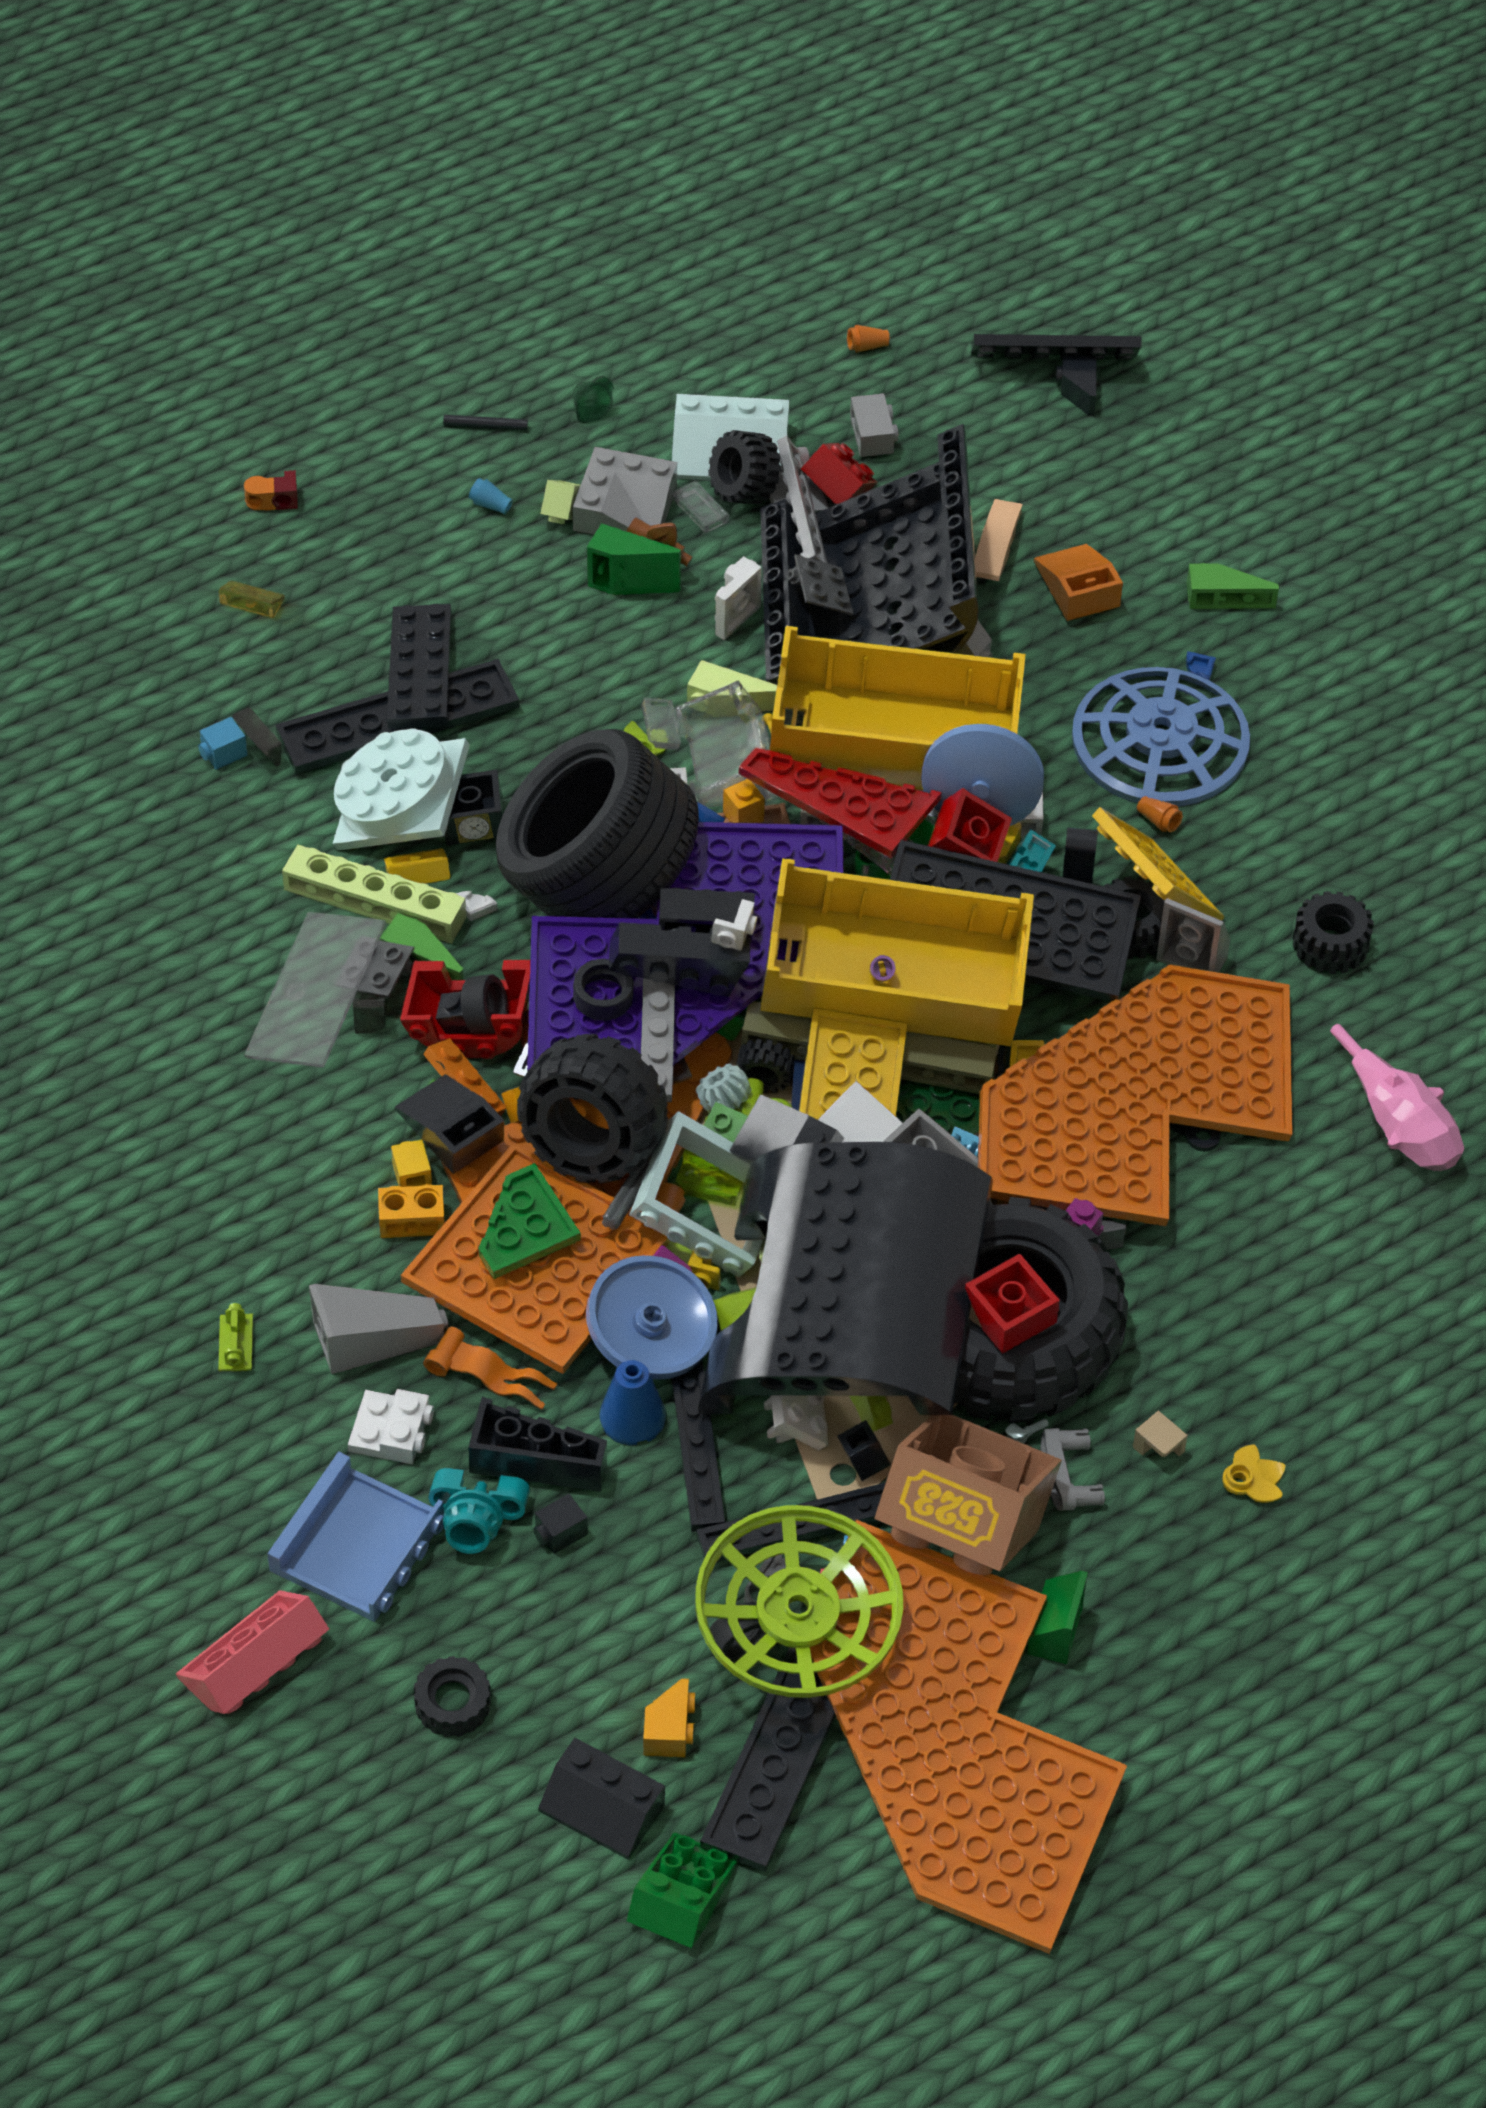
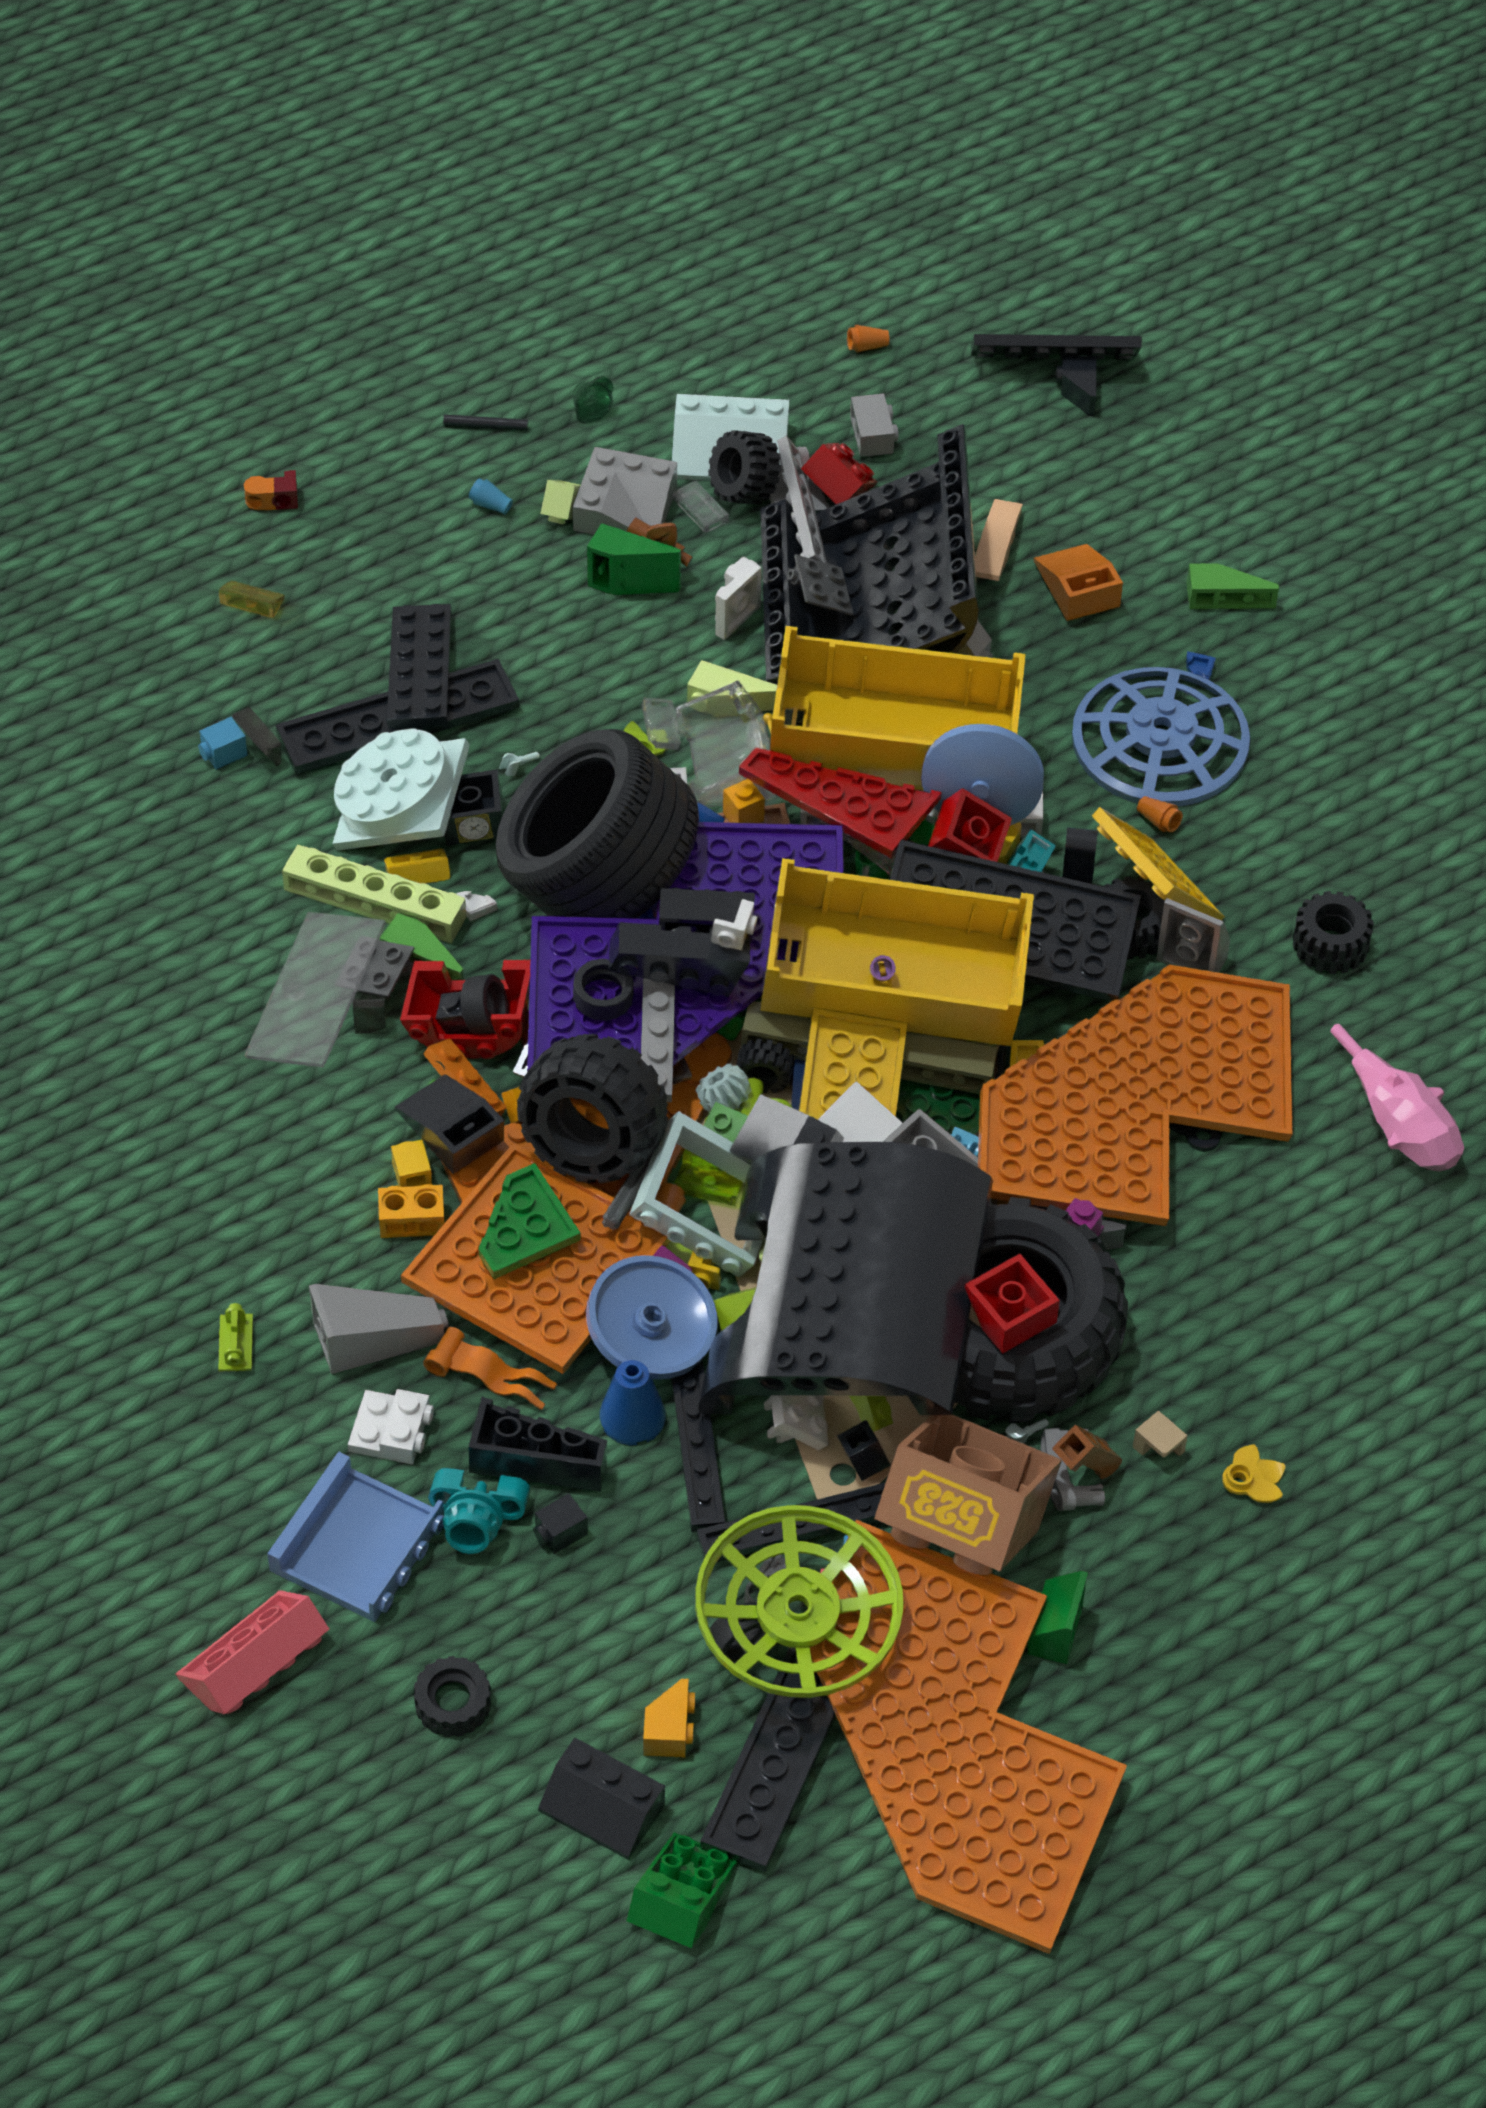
none -> light aqua hand [499,752,540,776]
none -> dark orange leg [1052,1425,1122,1479]

